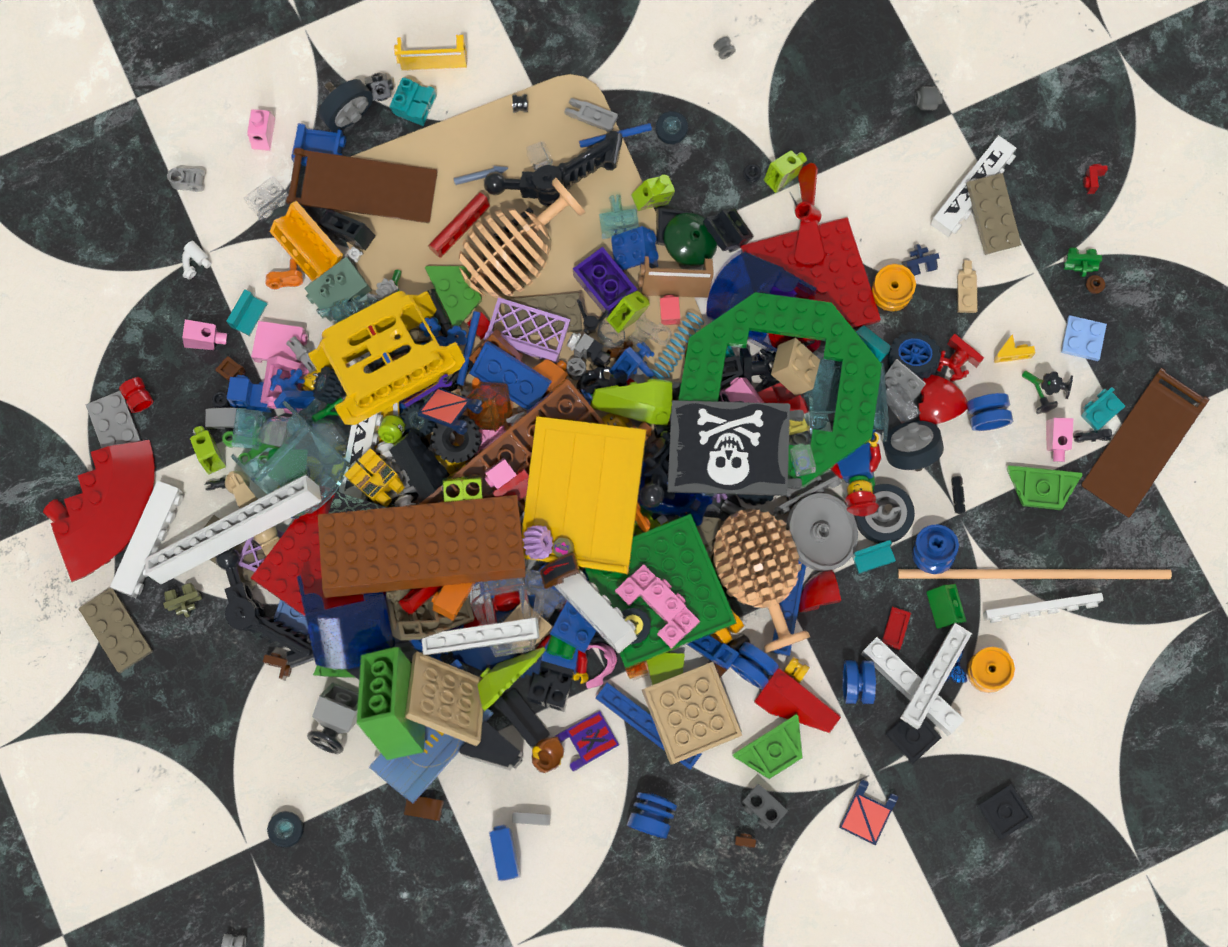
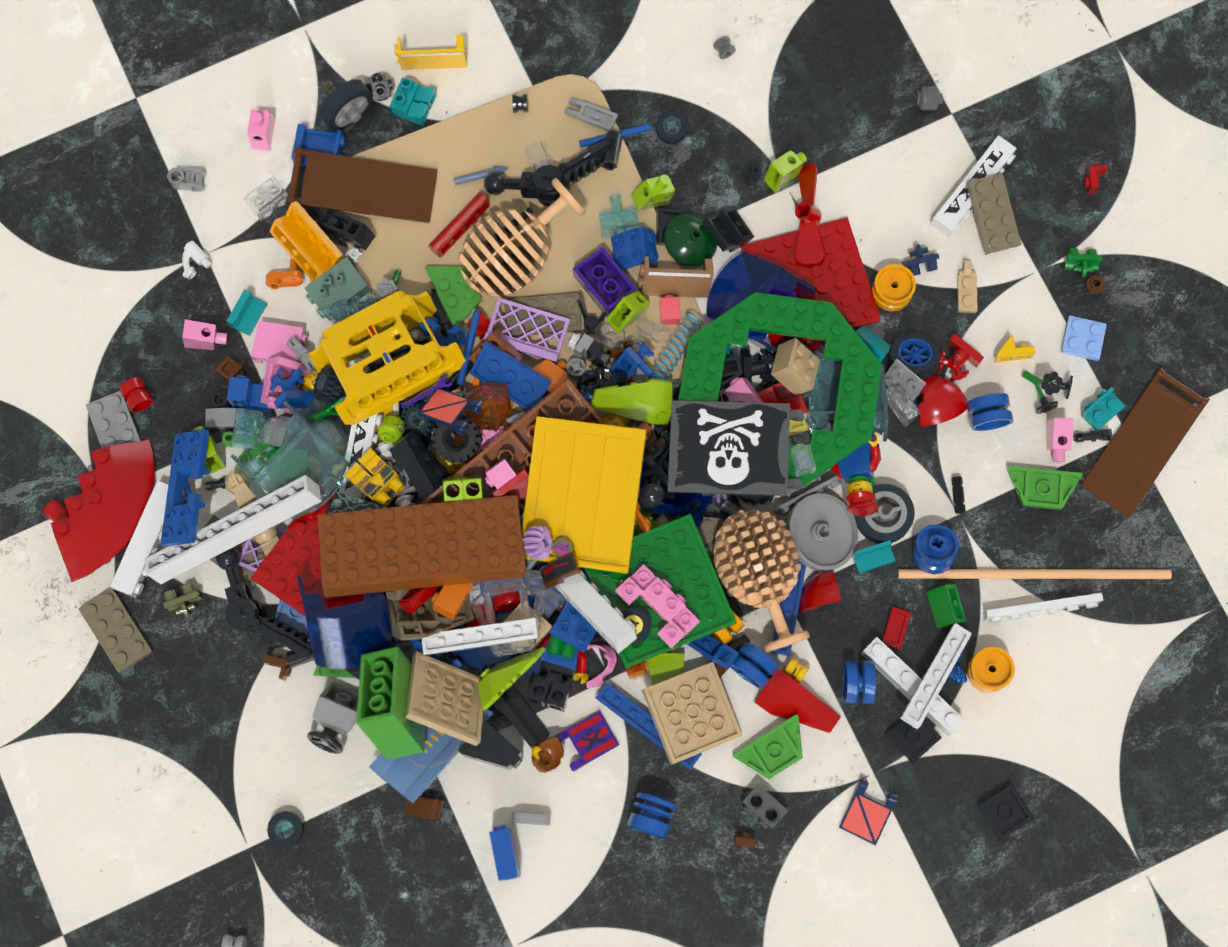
black wheel [883,421,944,472] -> none
none -> blue plate [160,429,210,547]

